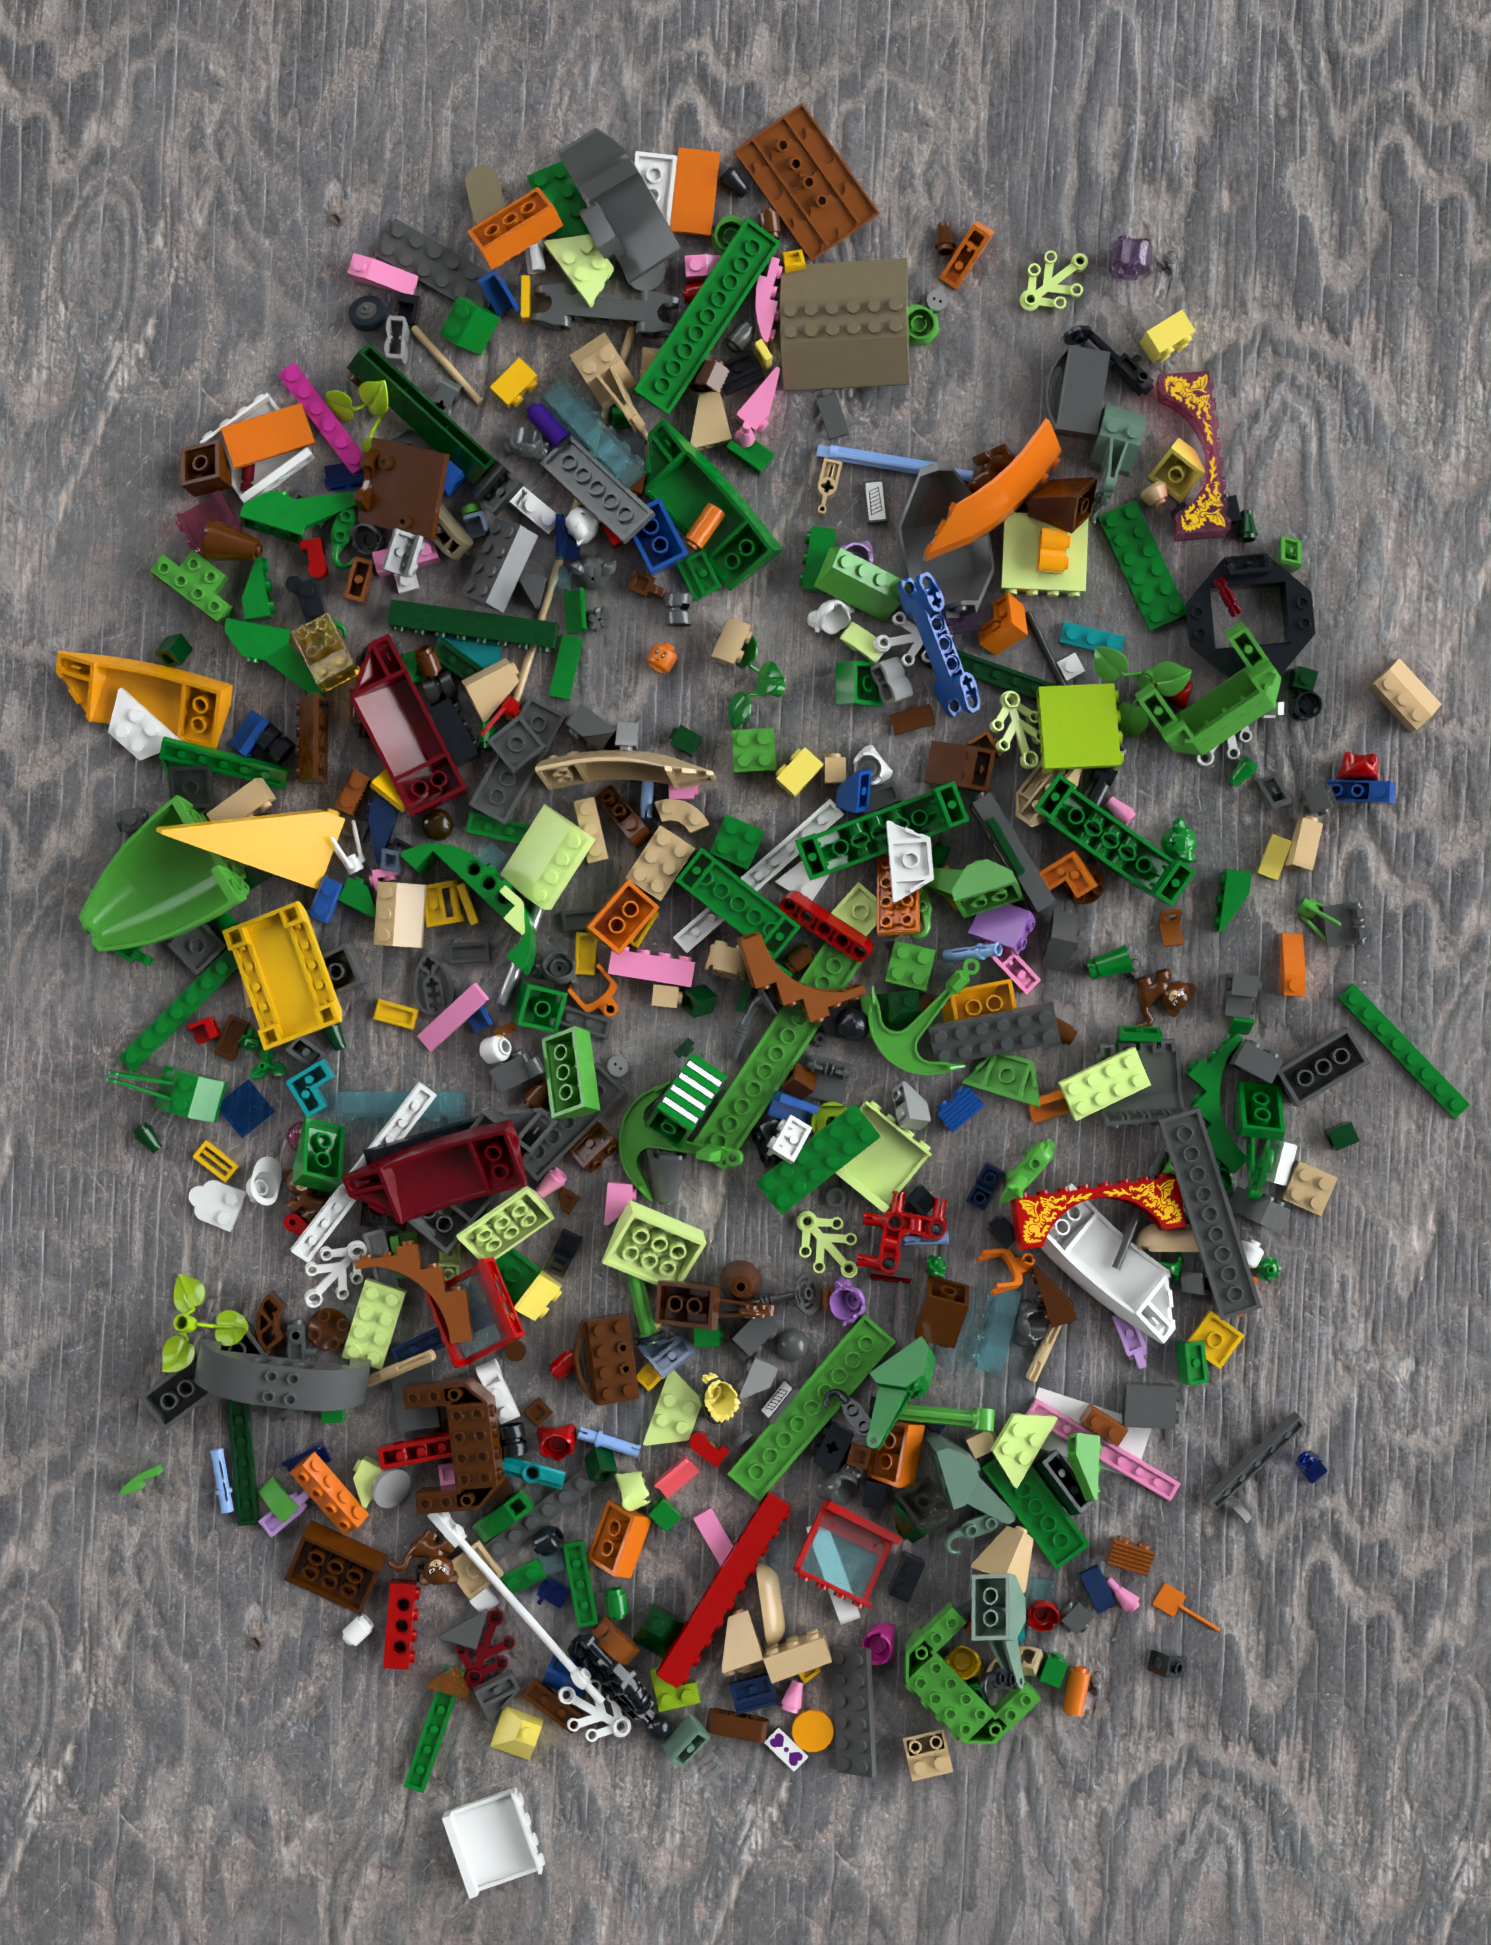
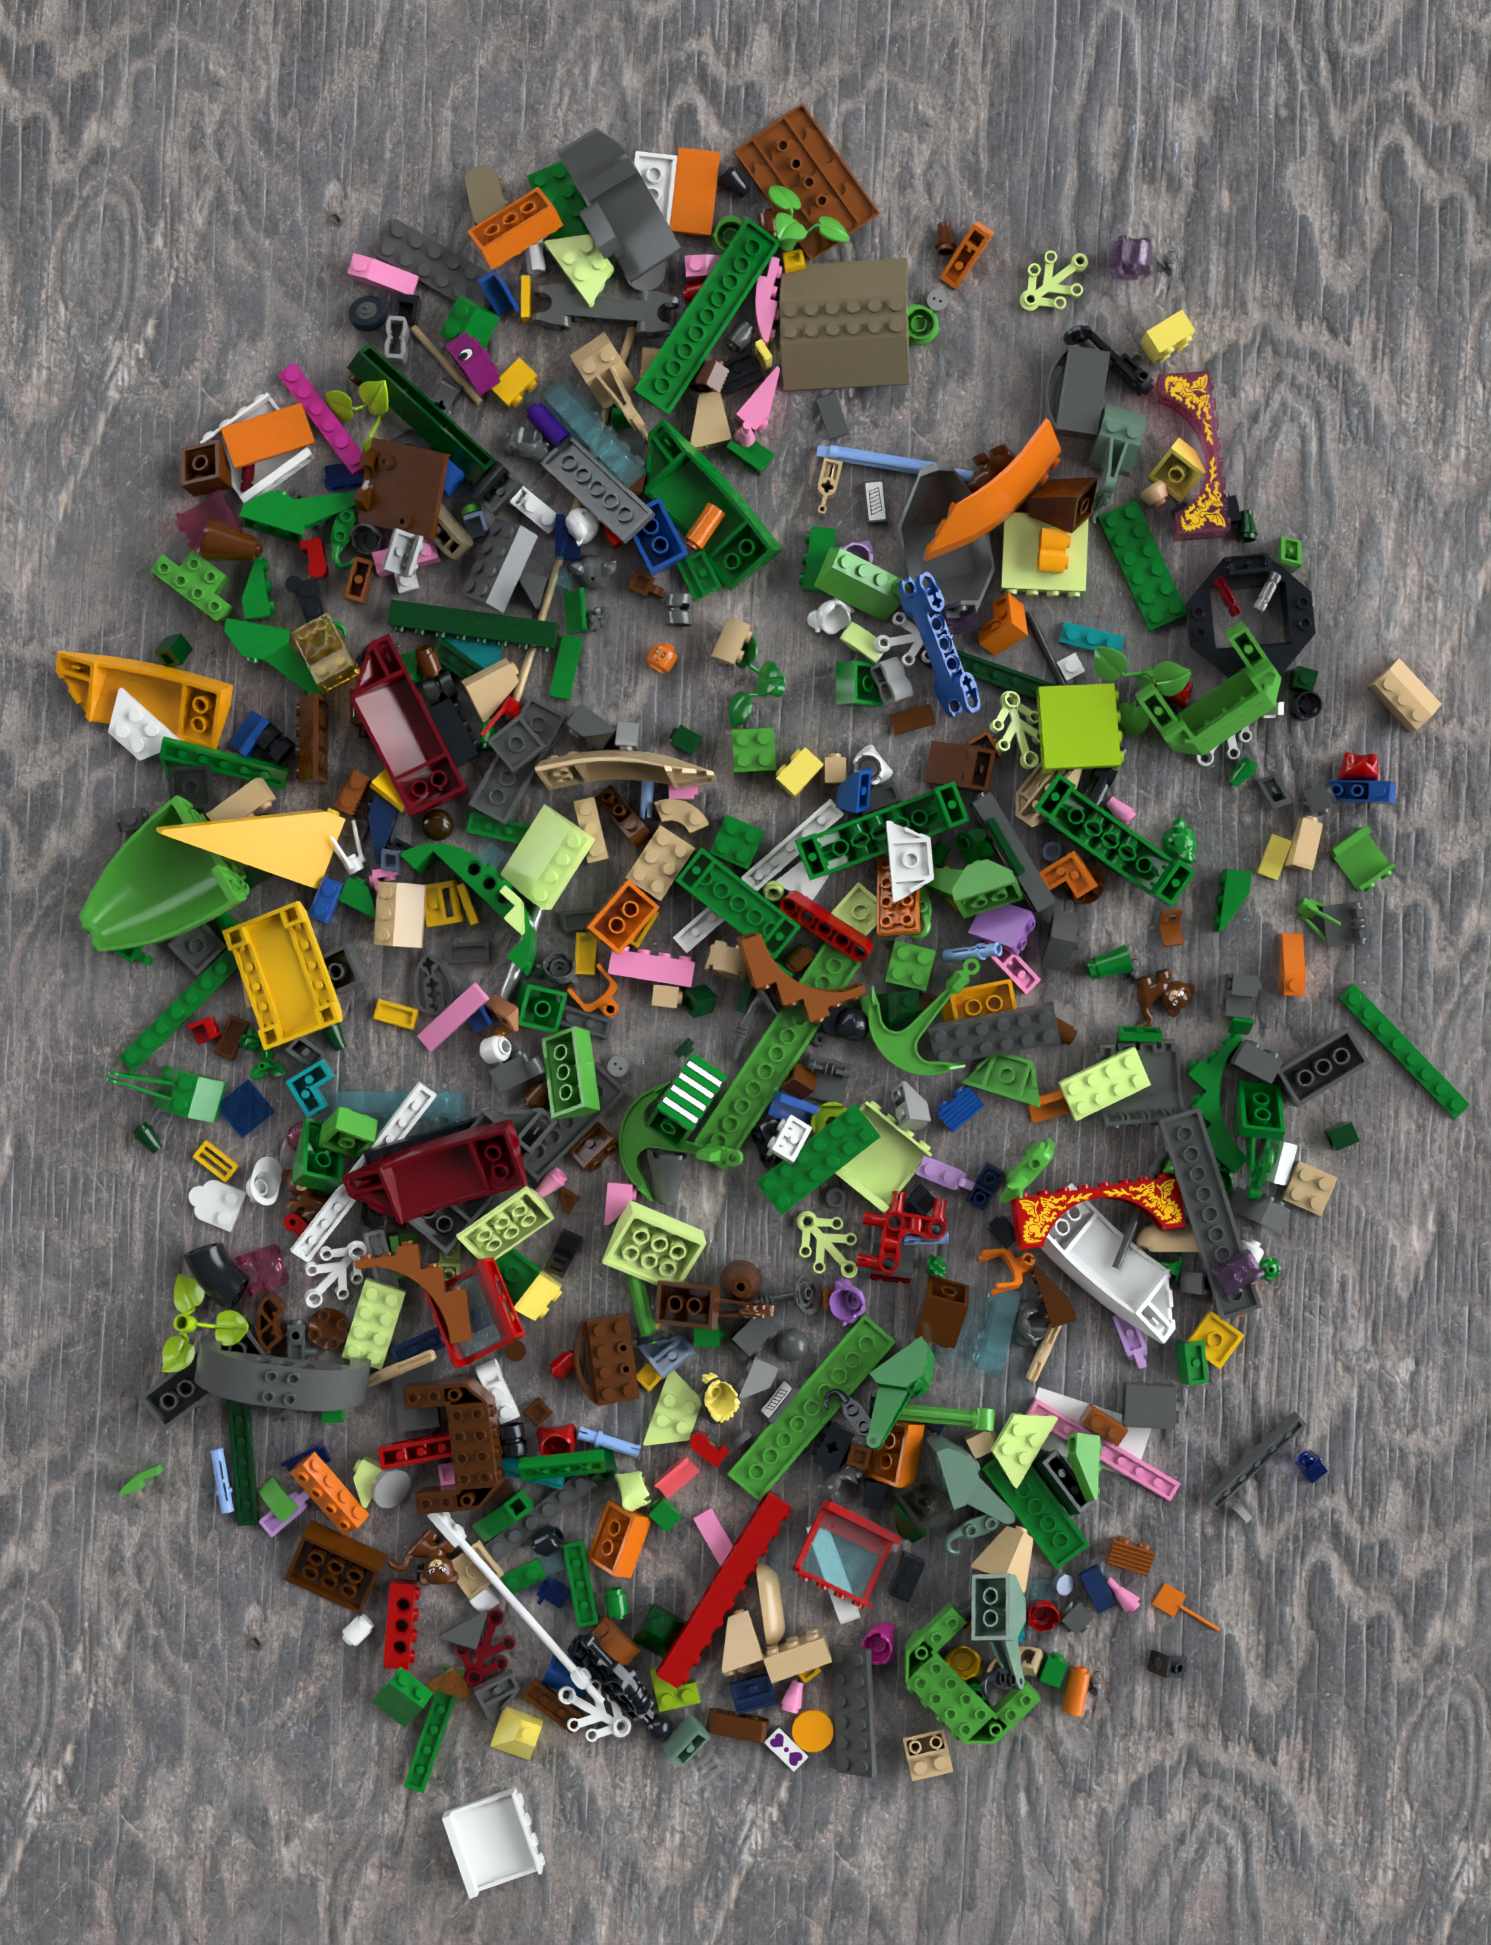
none -> black brick [183,1242,250,1311]
none -> clear pink piece [236,1244,289,1297]
none -> bright green brick [318,1106,378,1159]
none -> green panel [371,1667,434,1728]
none -> magenta brick [445,331,501,396]
none -> nougat slope [484,994,518,1032]
none -> green fence [518,1449,606,1481]
none -> yellowish green plate [763,881,784,901]
none -> bright green plant [768,185,850,252]
none -> lavender hinge [915,1154,975,1191]
none -> green plate [955,828,994,864]
none -> sand blue tile [1041,841,1062,863]
none -> tile [1052,1573,1074,1596]
none -> clear purple brick [1211,1249,1264,1296]
none -> light grey axle [1254,571,1281,612]
none -> bright green panel [1328,825,1396,892]

